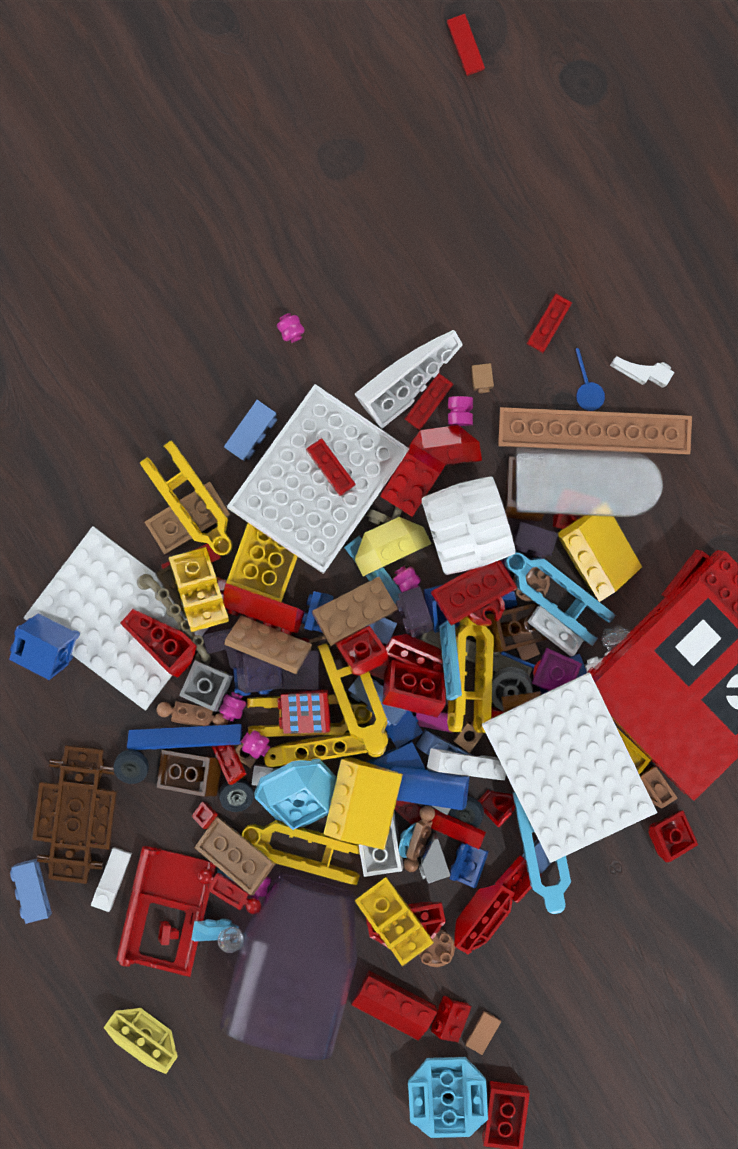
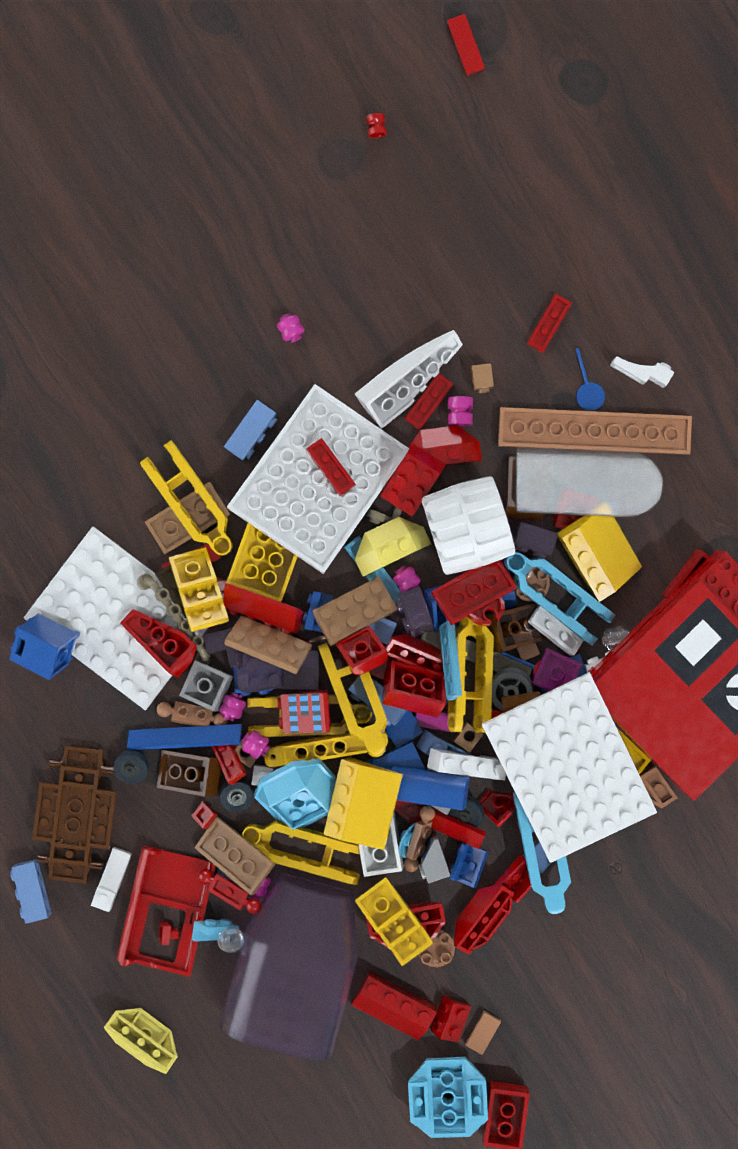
red slope [649,810,698,862] -> none
none -> red wheel [366,113,387,138]

